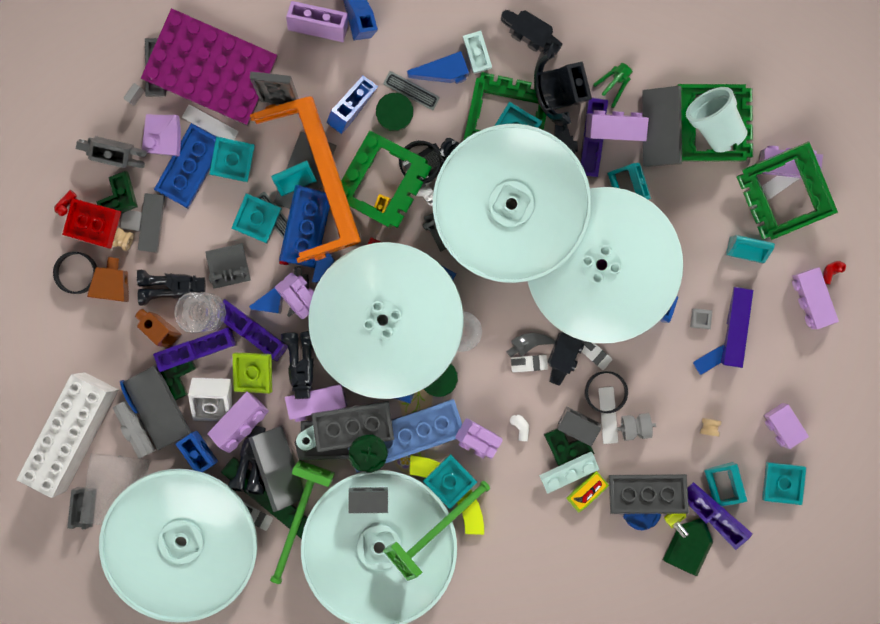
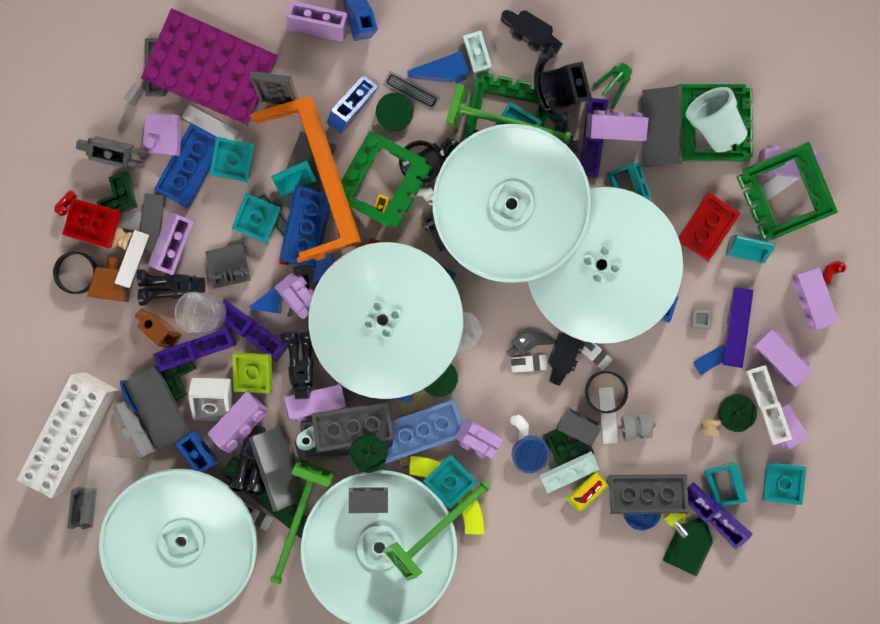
none -> white sticker [115,230,149,288]
none -> lavender brick [148,212,194,275]
none -> bright green tile [446,84,571,144]
none -> tile [511,435,550,473]
none -> red plate [678,192,741,261]
none -> dark green tile [718,394,757,432]
none -> white slope [746,365,792,445]
none -> lavender brick [750,329,812,387]

